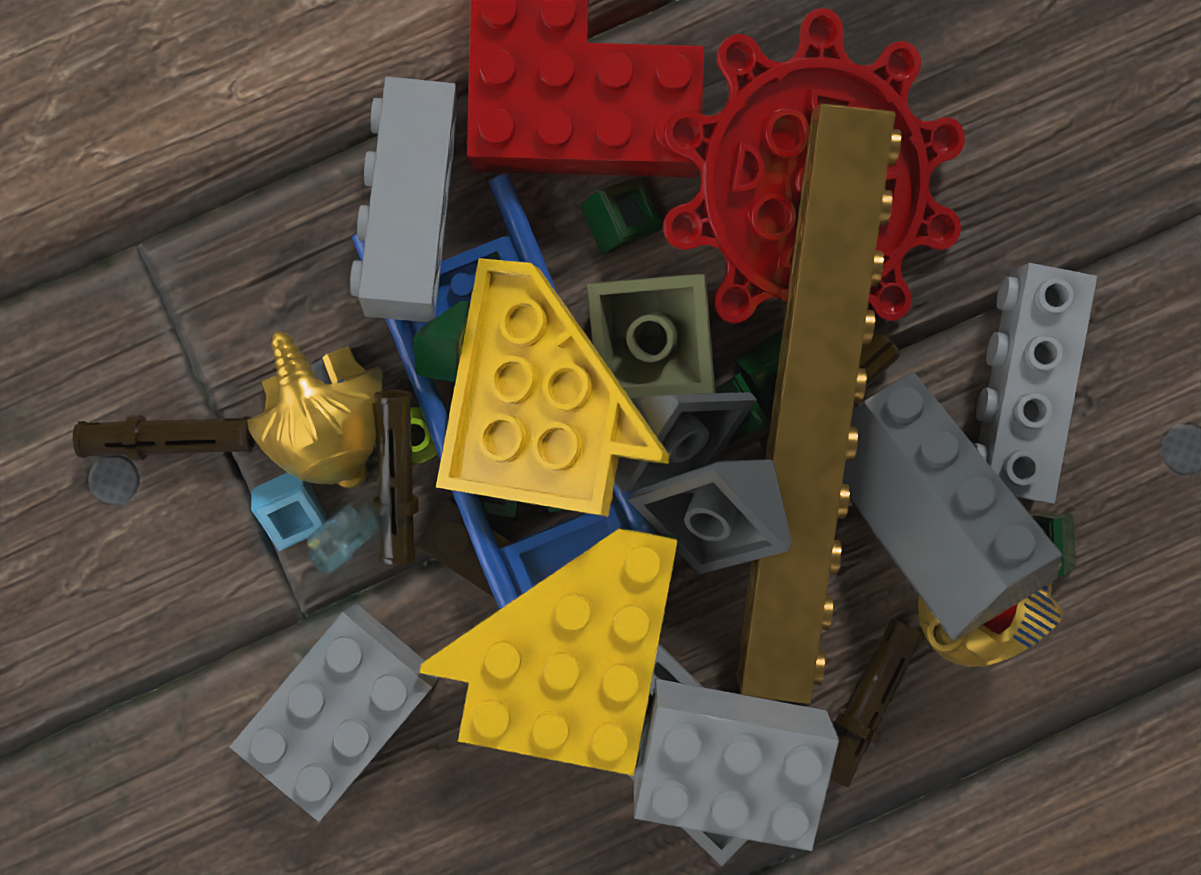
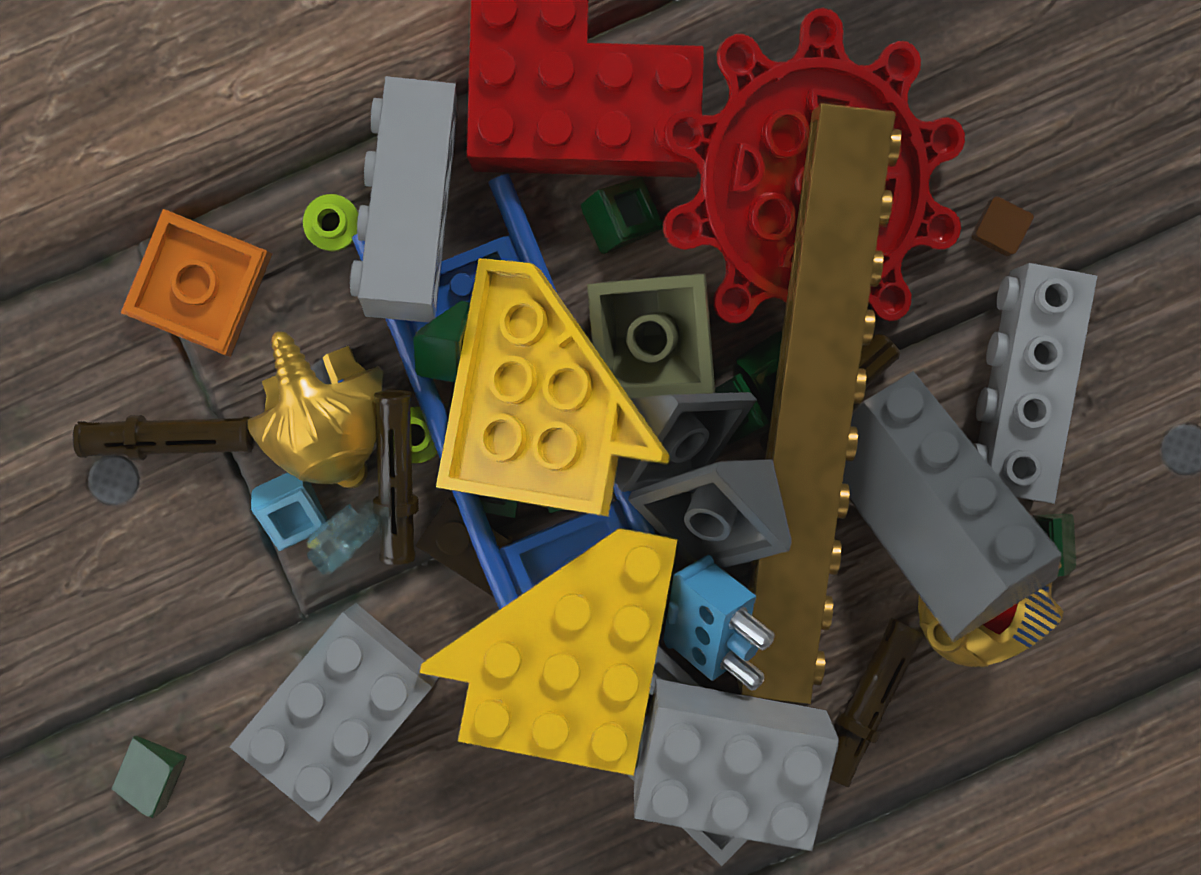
none -> slope [112,735,187,819]
none -> orange tile [121,209,272,357]
none -> lime plate [303,194,359,252]
none -> dark azure piece [663,555,774,690]
none -> reddish brown piece [971,196,1034,256]

